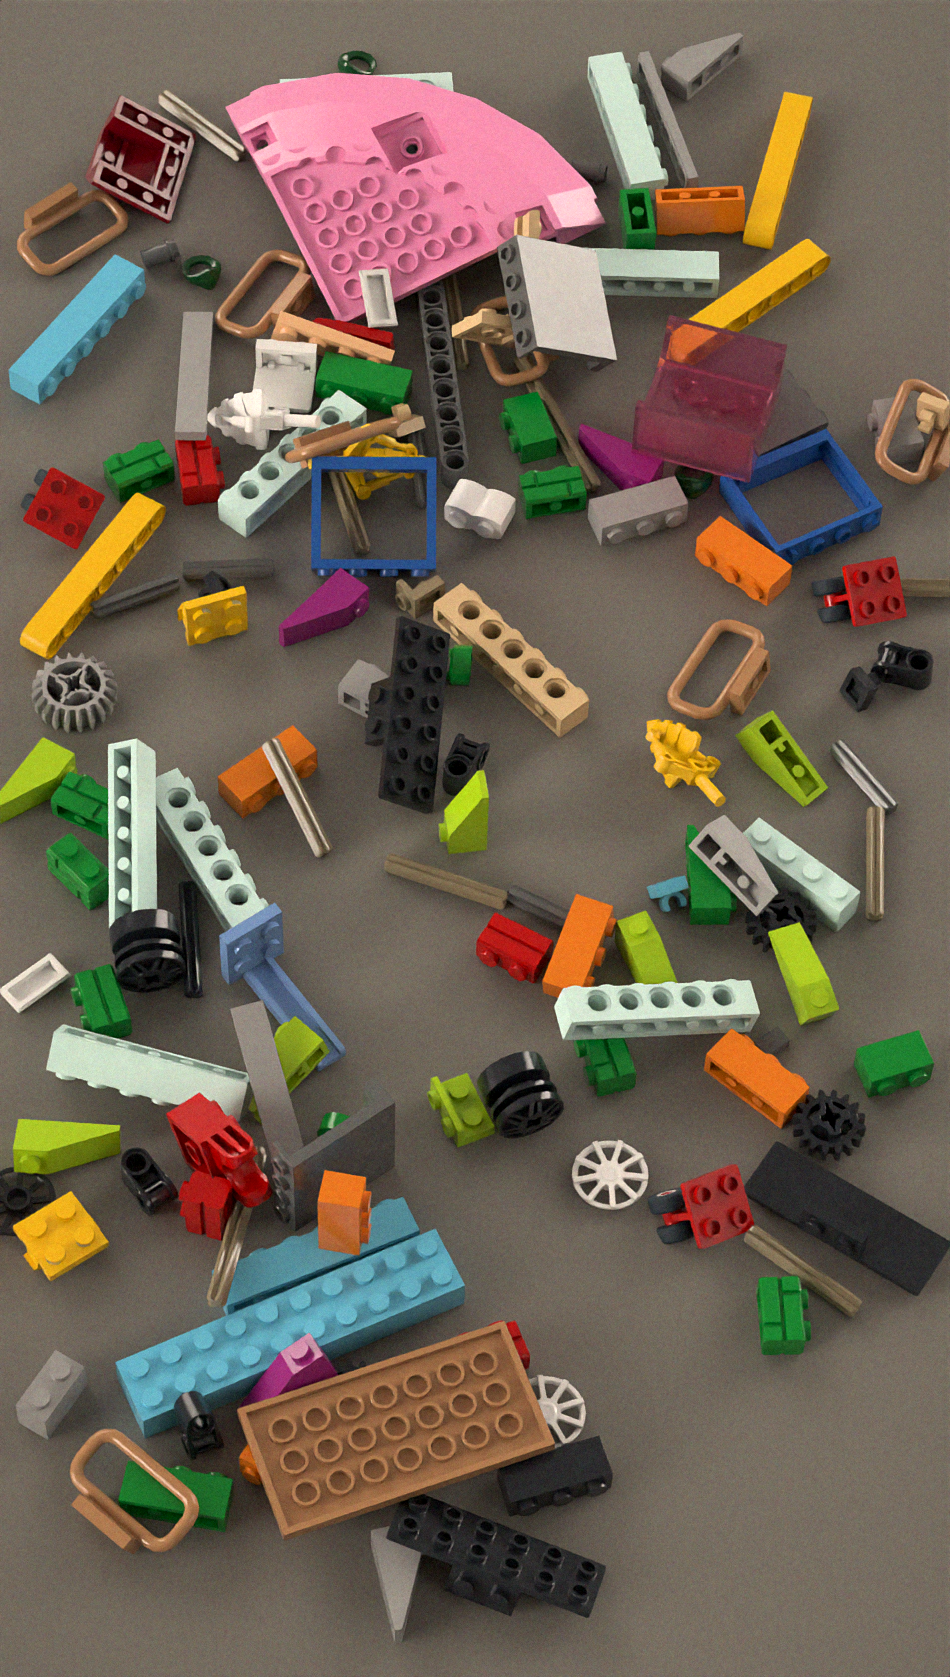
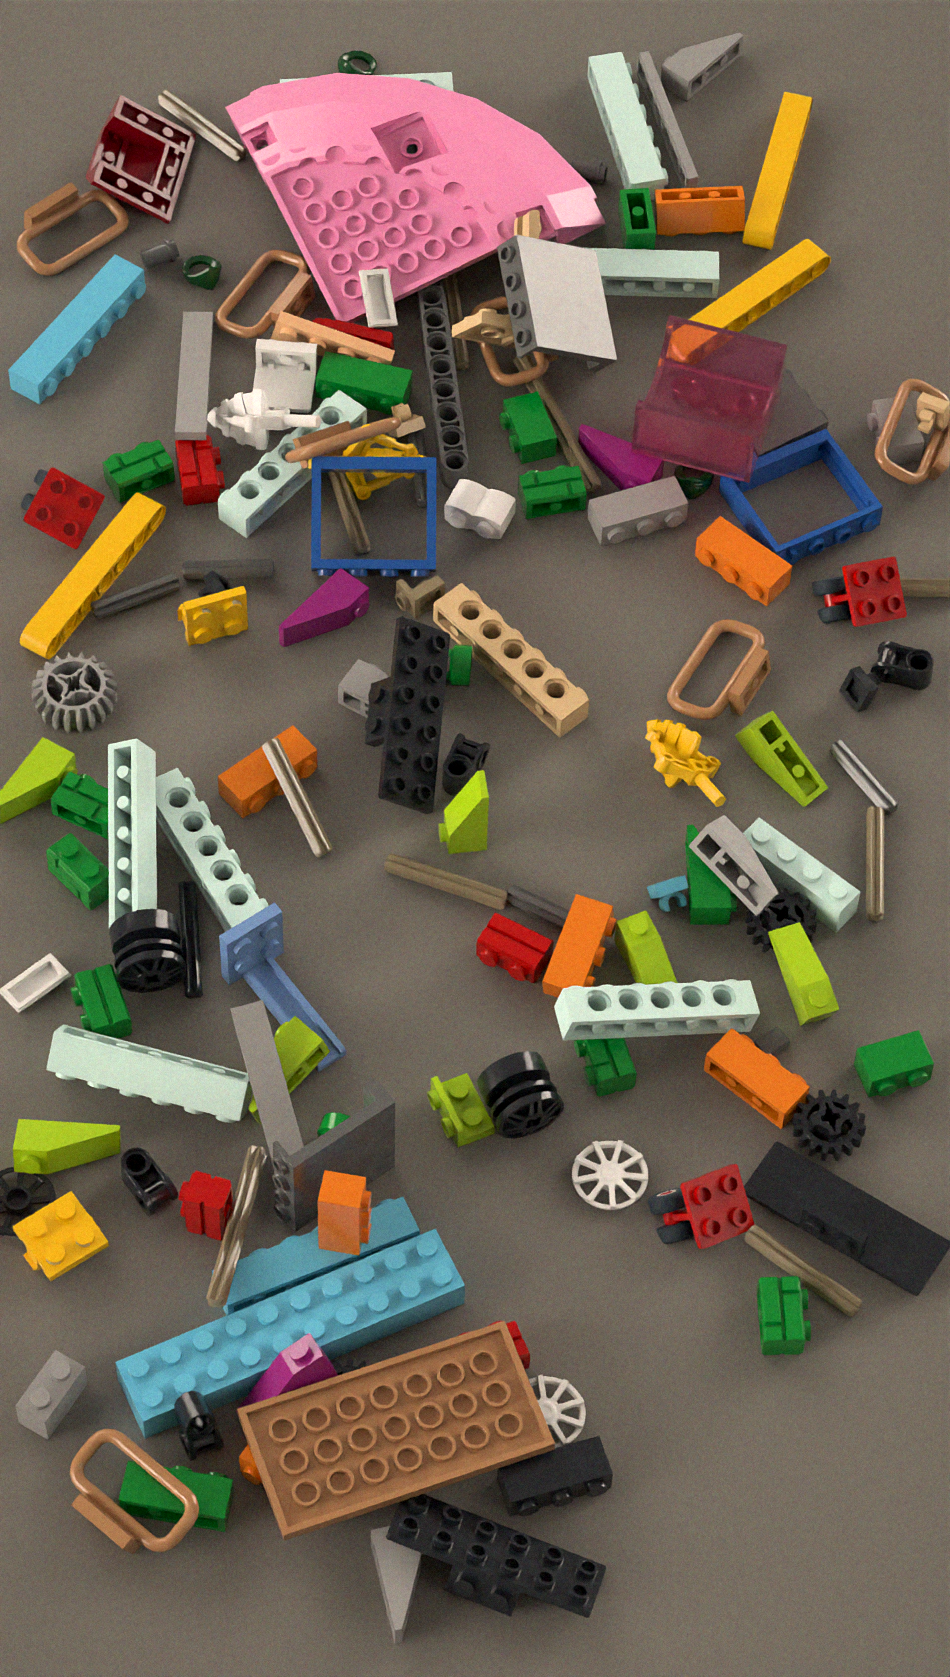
red brick [166,1092,273,1208] -> none

